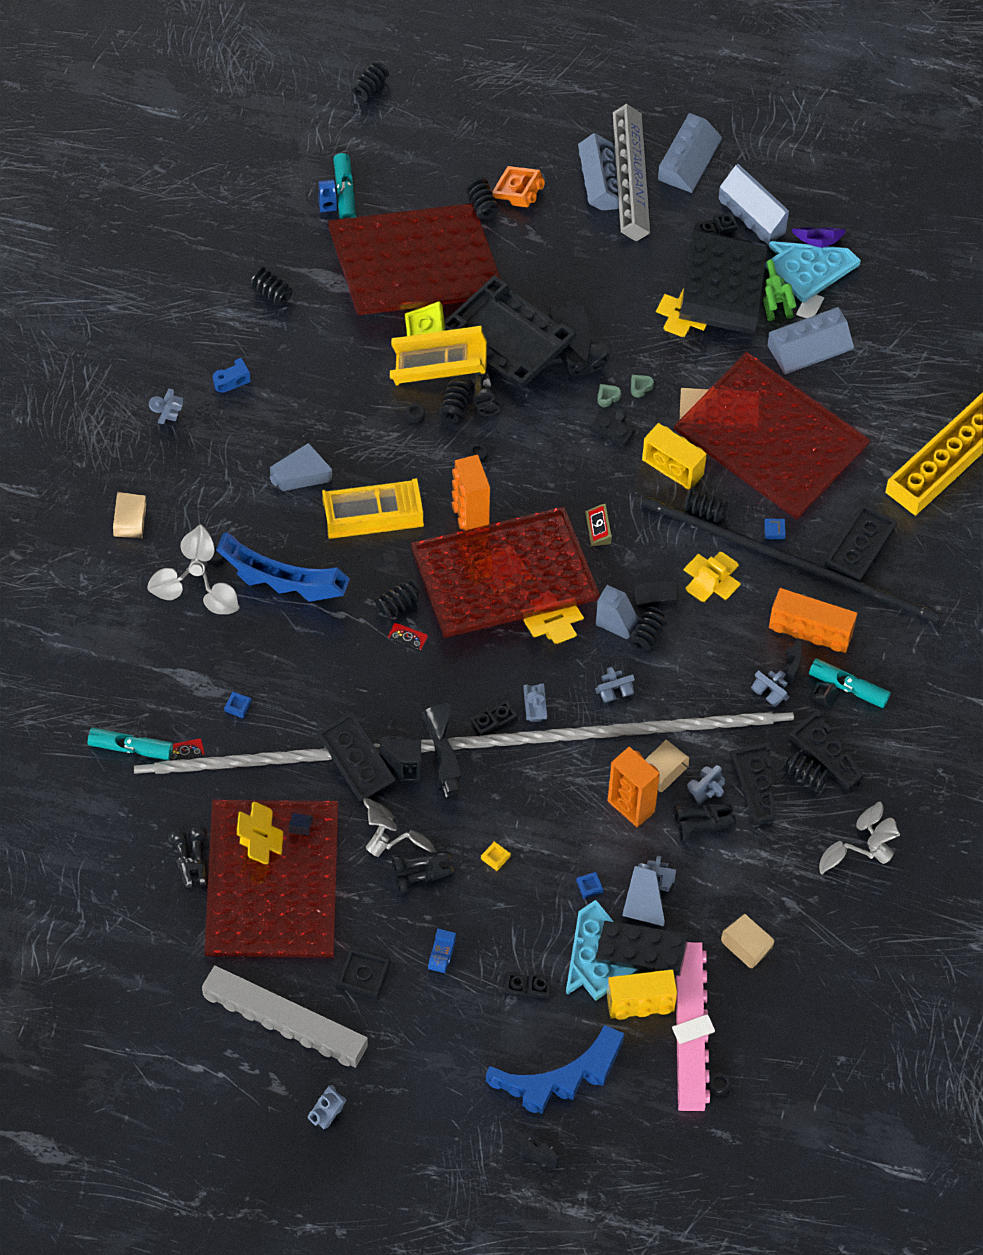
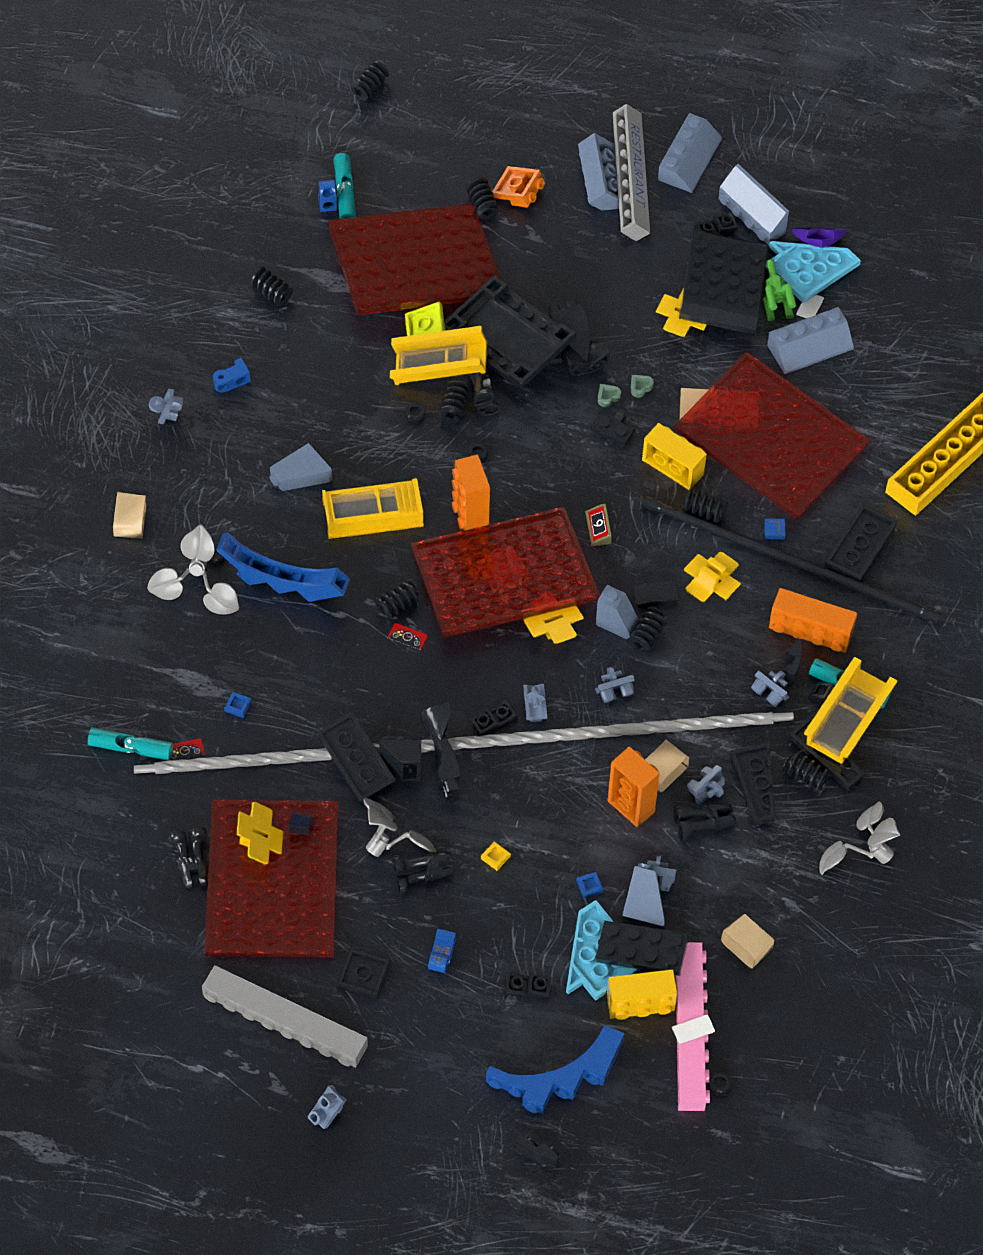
none -> piece [804,657,897,764]

